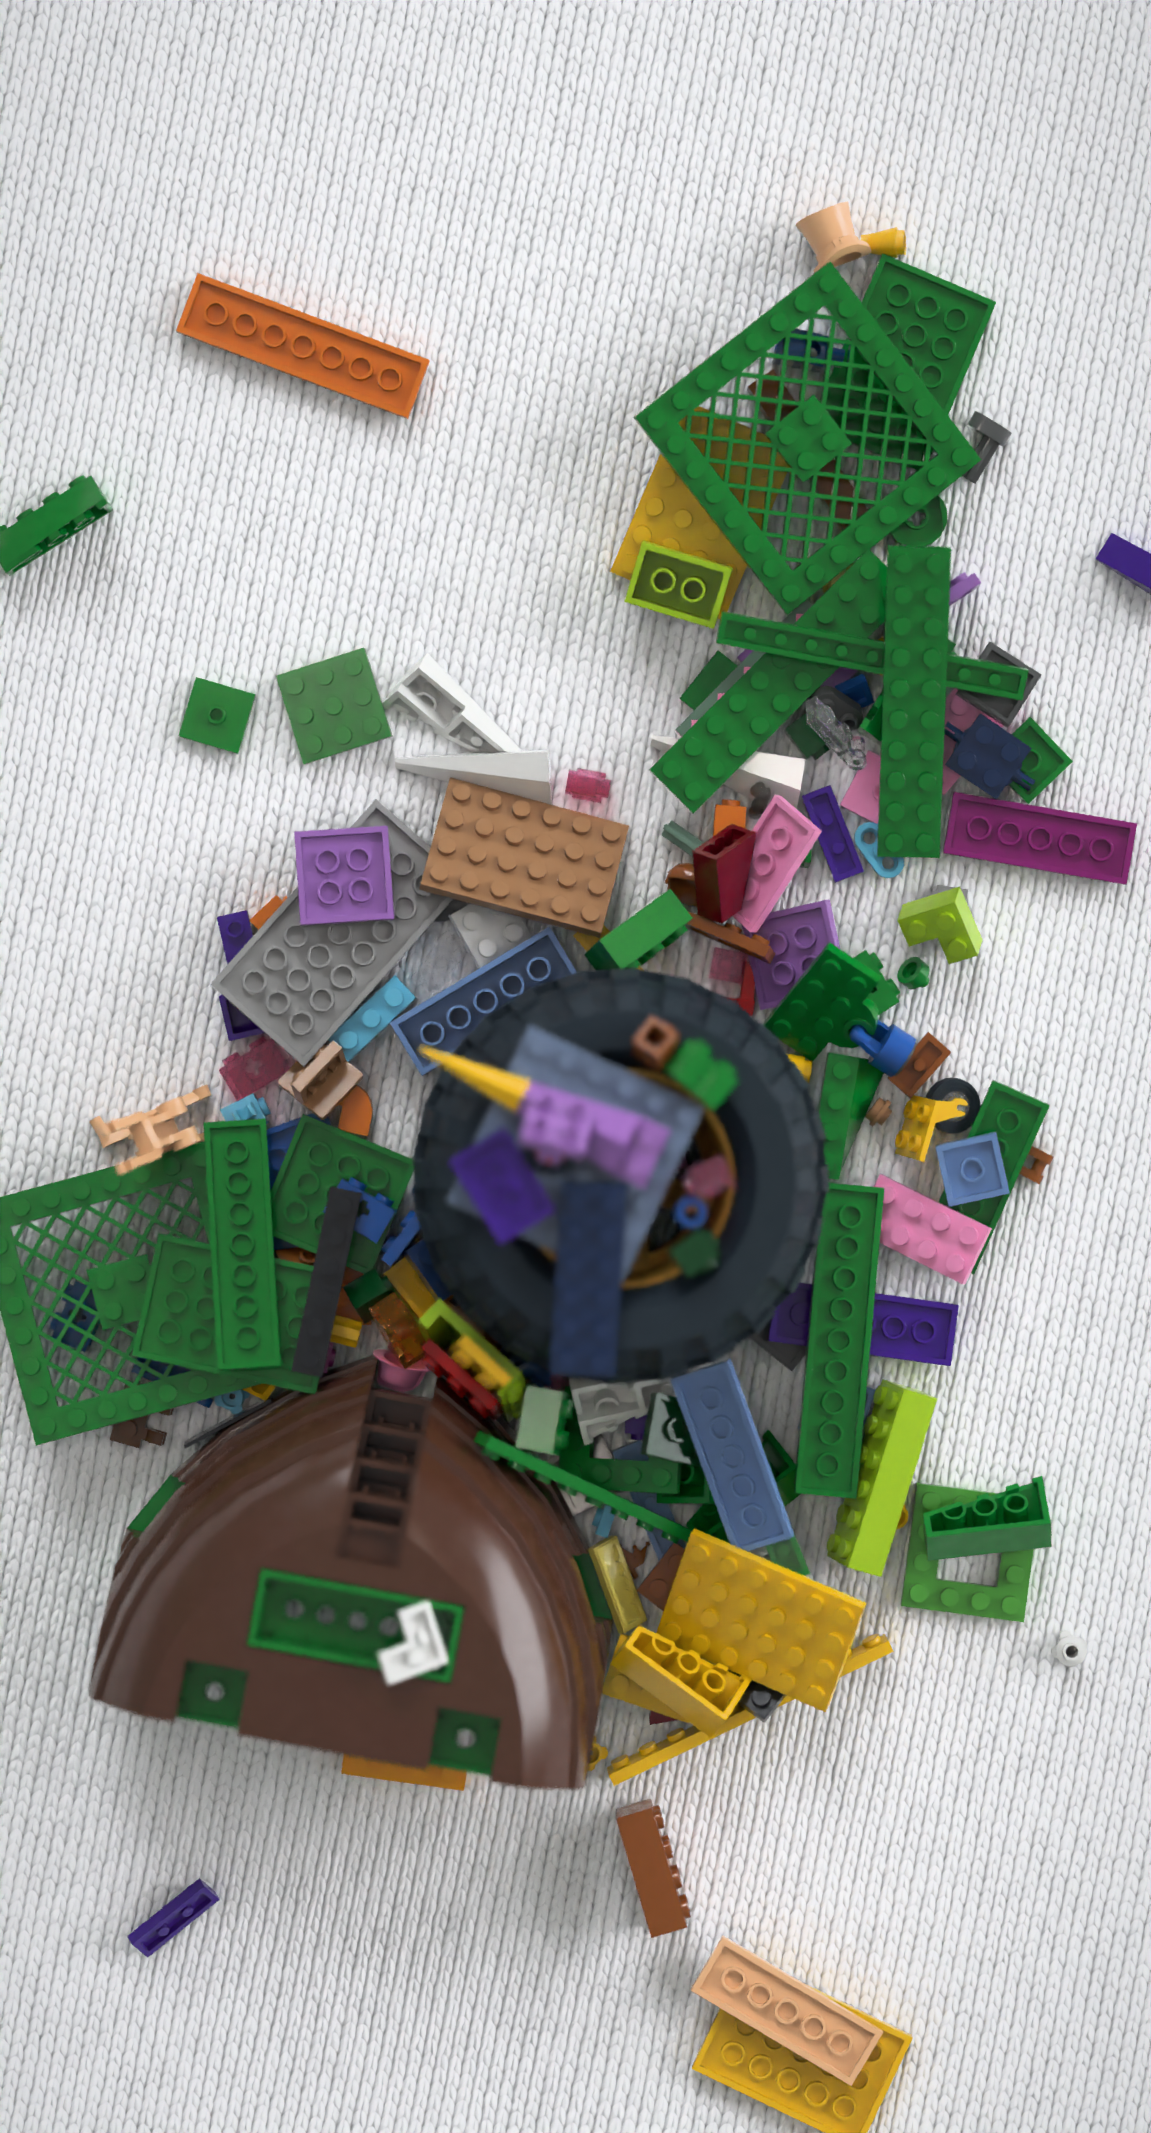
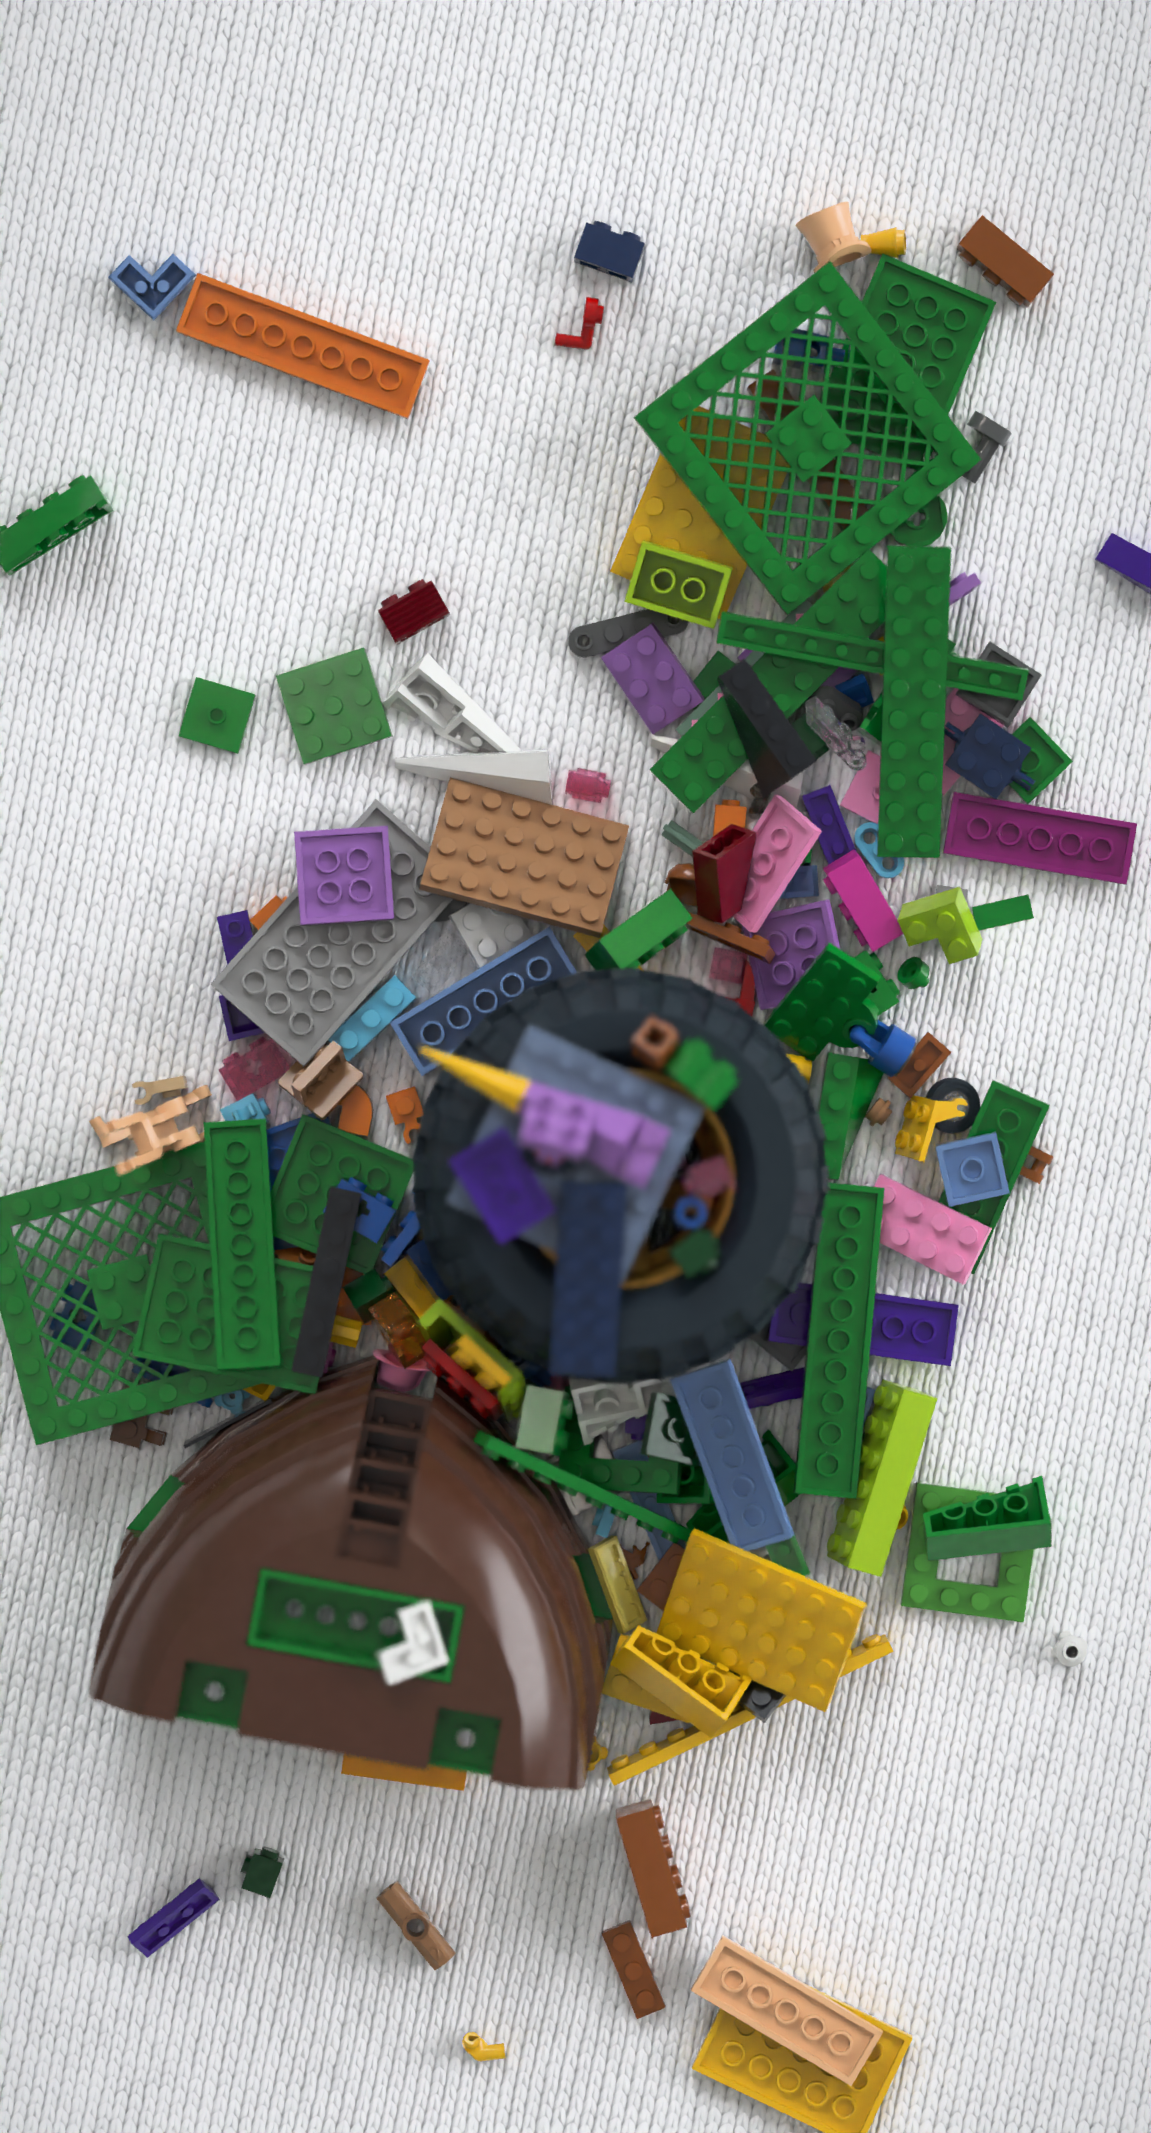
none -> medium blue brick [108,254,196,320]
none -> tan plate [132,1076,188,1105]
none -> dark green brick [240,1846,285,1898]
none -> medium nougat piece [376,1881,456,1970]
none -> dark red brick [377,579,450,645]
none -> orange plate [386,1086,423,1144]
none -> yellow arm [462,2032,505,2062]
none -> red plate [554,297,604,350]
none -> dark grey plate [568,609,689,658]
none -> dark blue brick [574,221,645,283]
none -> medium lavender plate [601,623,705,734]
none -> dark orange plate [602,1920,666,2019]
none -> black wedge [717,658,817,798]
none -> dark purple plate [740,1367,805,1409]
none -> medium blue bracket [779,865,819,899]
none -> dark pink brick [822,849,903,952]
none -> dark orange brick [956,215,1054,307]
none -> green sticker [972,894,1034,931]

